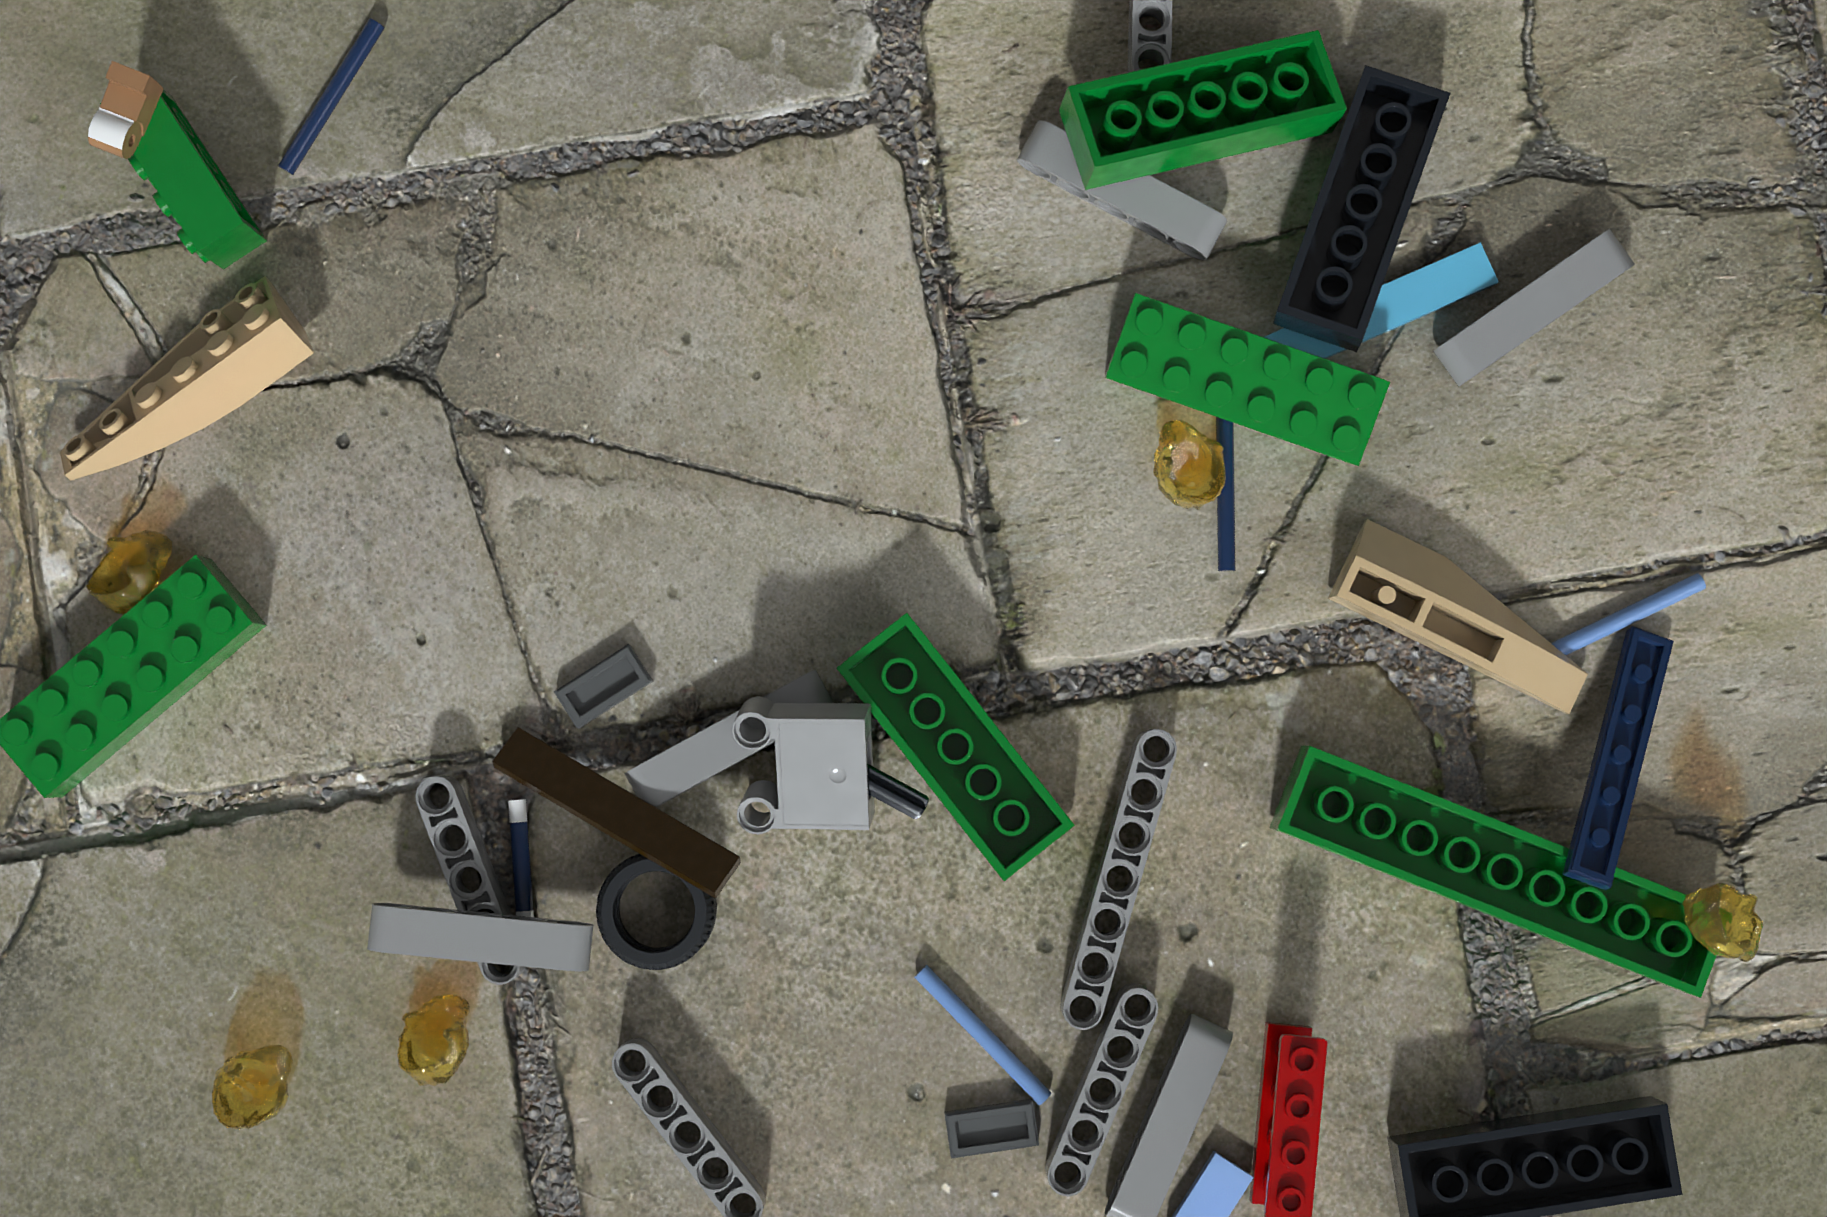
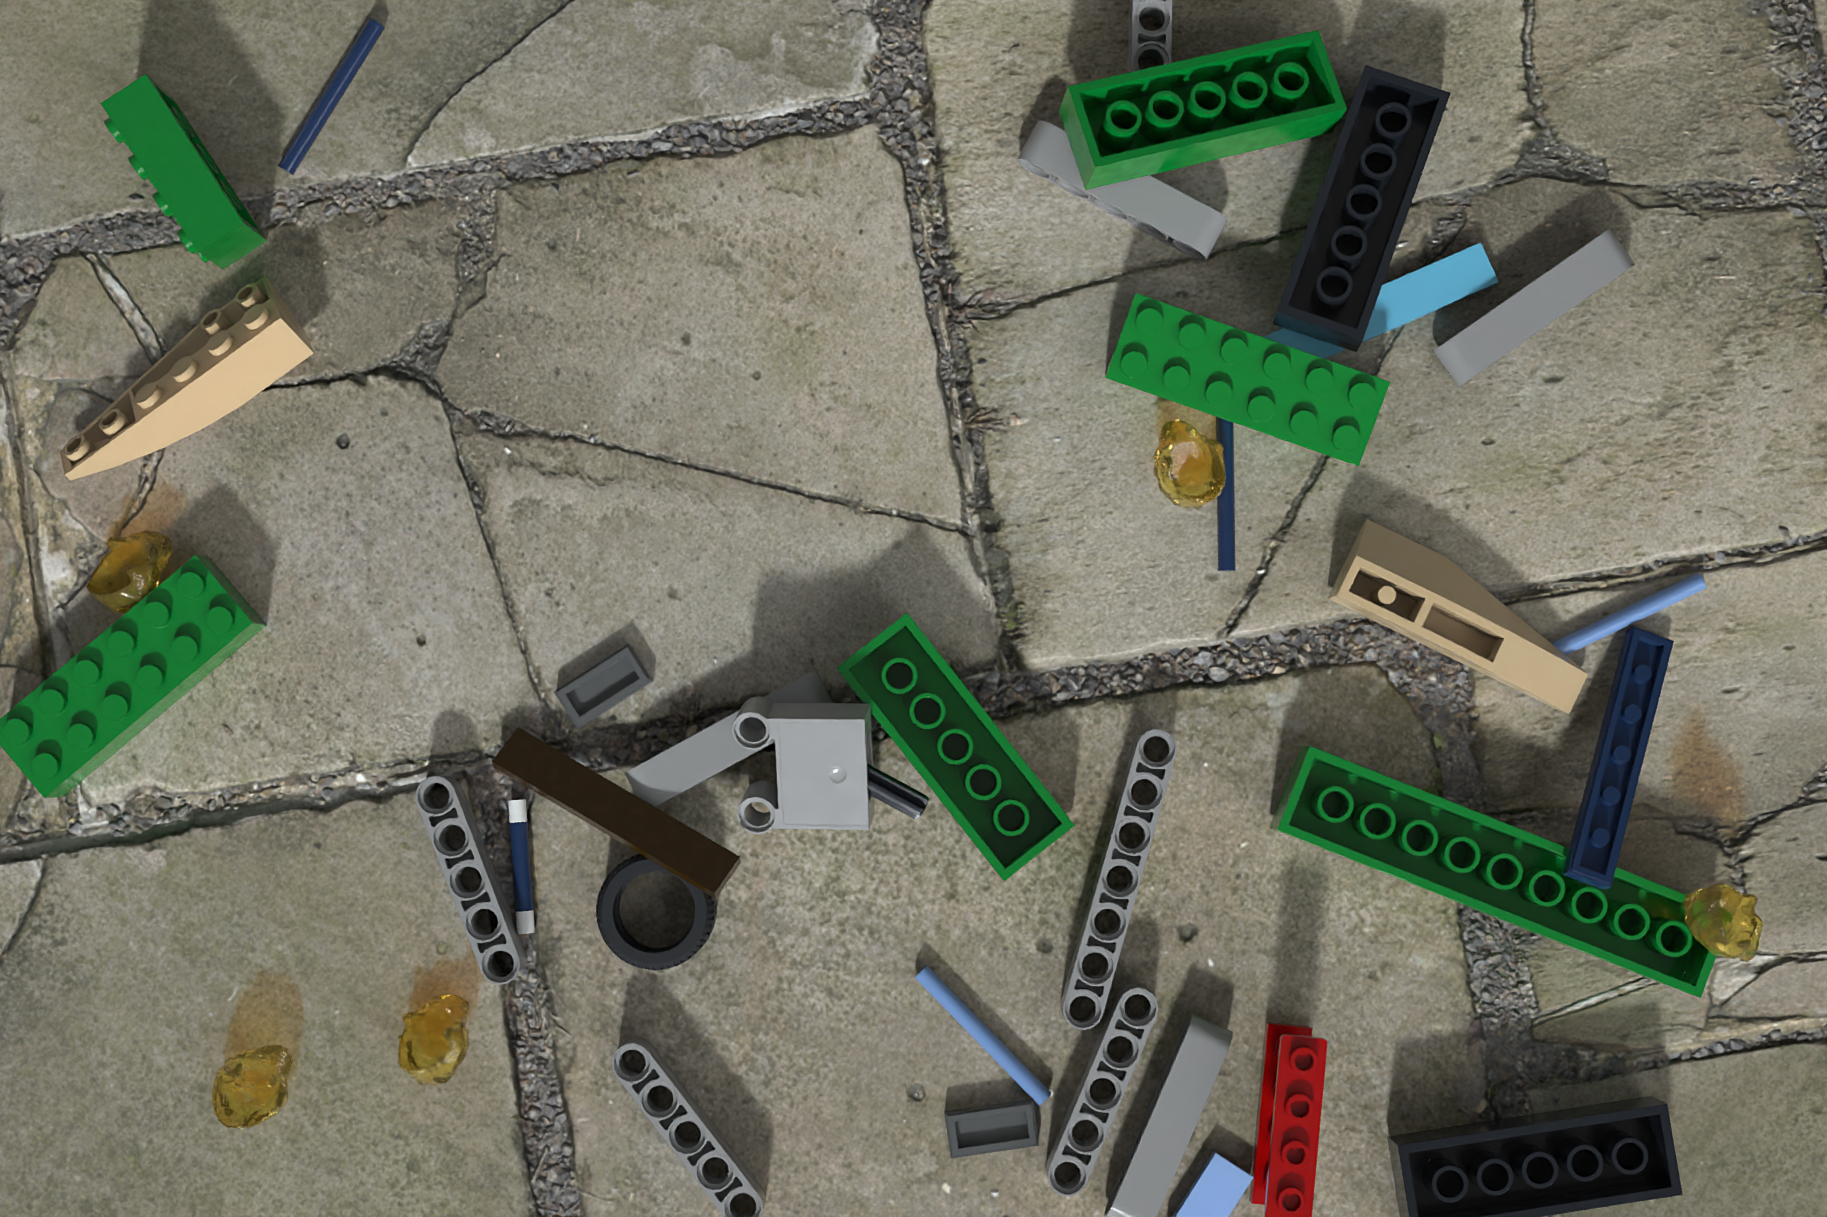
medium nougat leg [88,61,164,159] -> none
light grey beam [367,903,594,972] -> none

